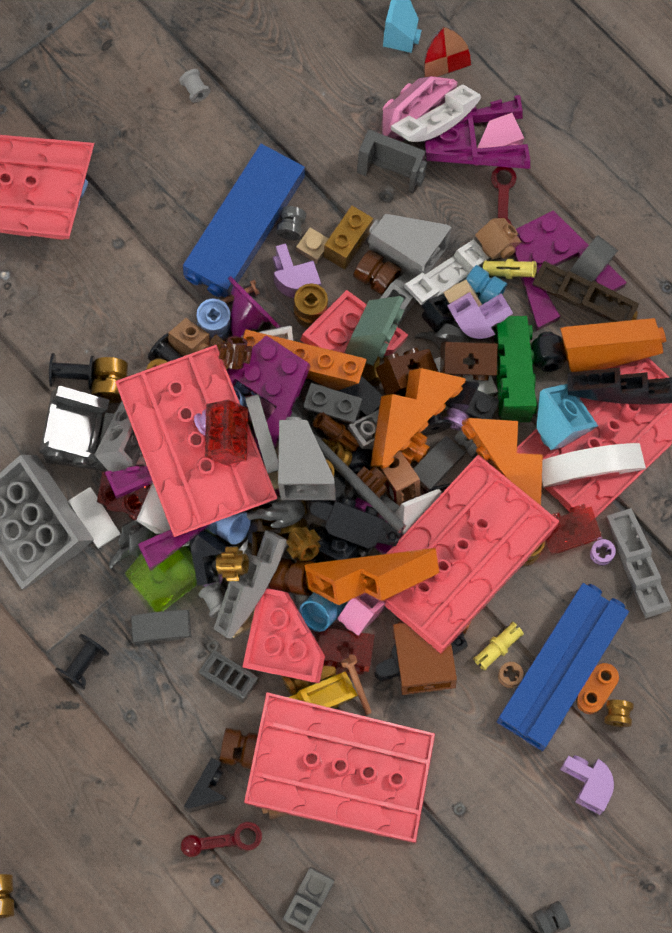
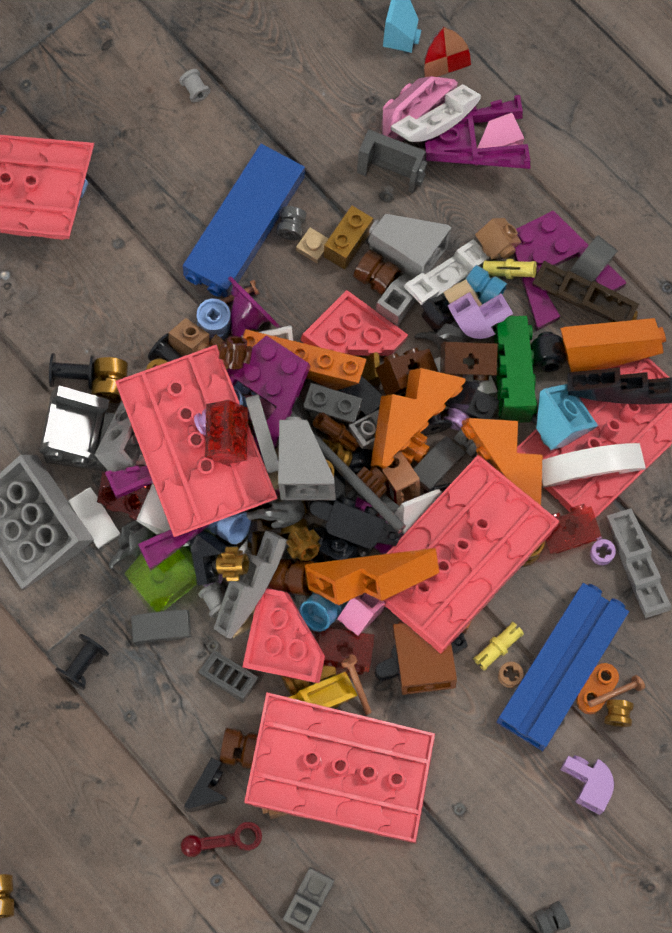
lavender brick [272,244,321,298] -> none
pearl gold wheel [294,283,328,328] -> none
sand green slope [345,296,404,365] -> none
dark red piece [491,166,517,225] -> none
none -> nougat piece [588,675,645,707]

